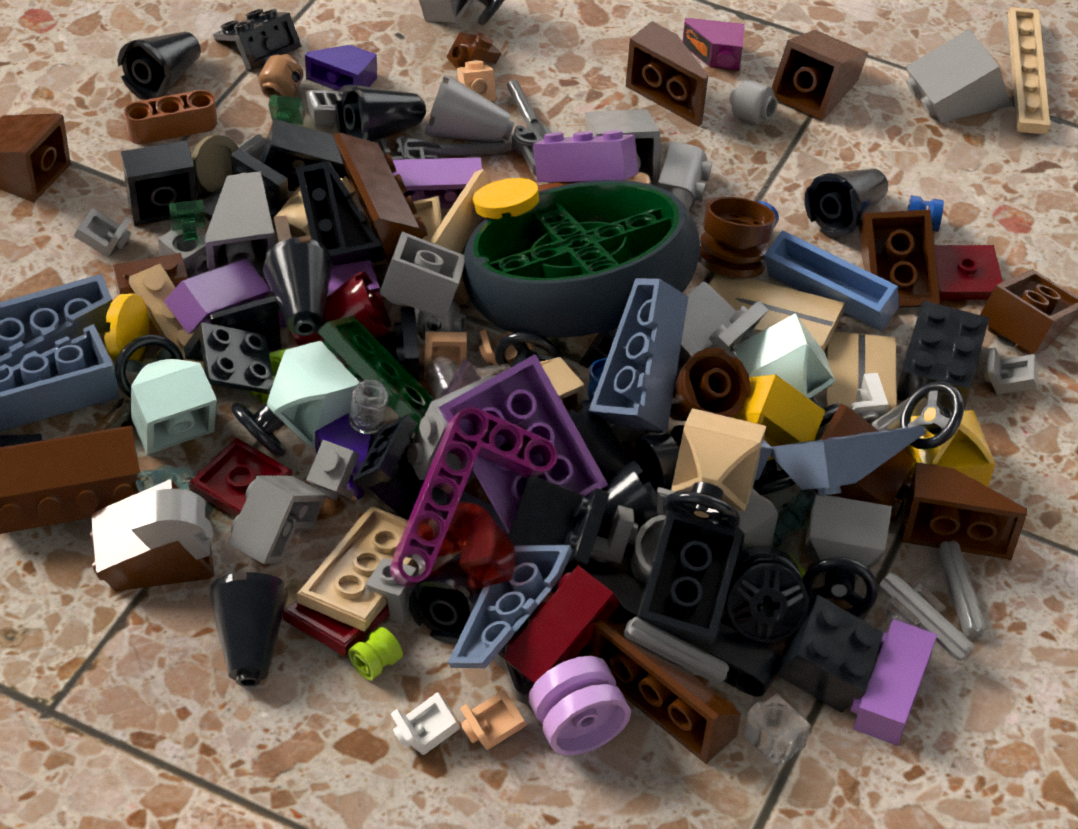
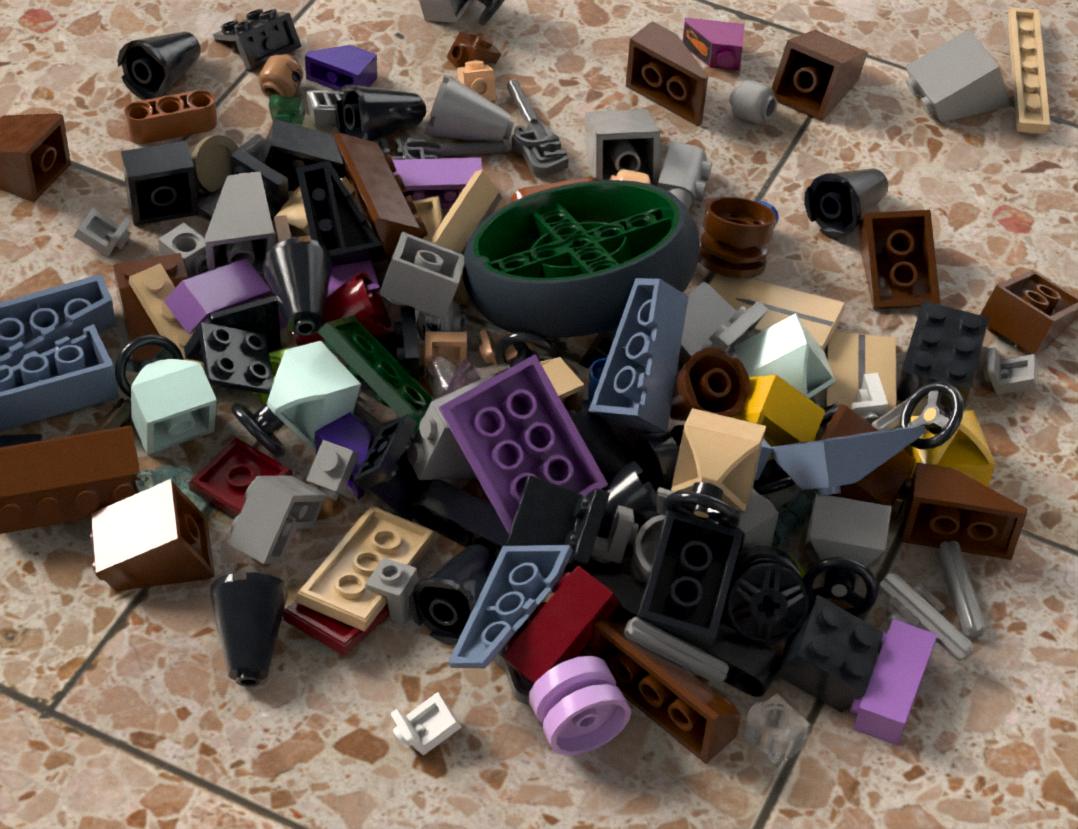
yellow tile [104,293,149,362] -> none
light grey brick [130,488,213,560] -> none
clear green tile [169,200,206,242] -> none
lime wheel [348,627,403,681] -> none
clear brick [349,380,388,434] -> none
magenta beam [390,407,558,587] -> none
clear red arch [417,502,516,589] -> none
light nougat bracket [460,689,527,751] -> none
yellow tile [473,178,540,219] -> none
medium lavender brick [533,130,638,182] -> none
medium blue brick [764,230,900,332] -> none
blue wheel [907,195,944,232] -> none
dark red plate [934,245,1003,300] -> none

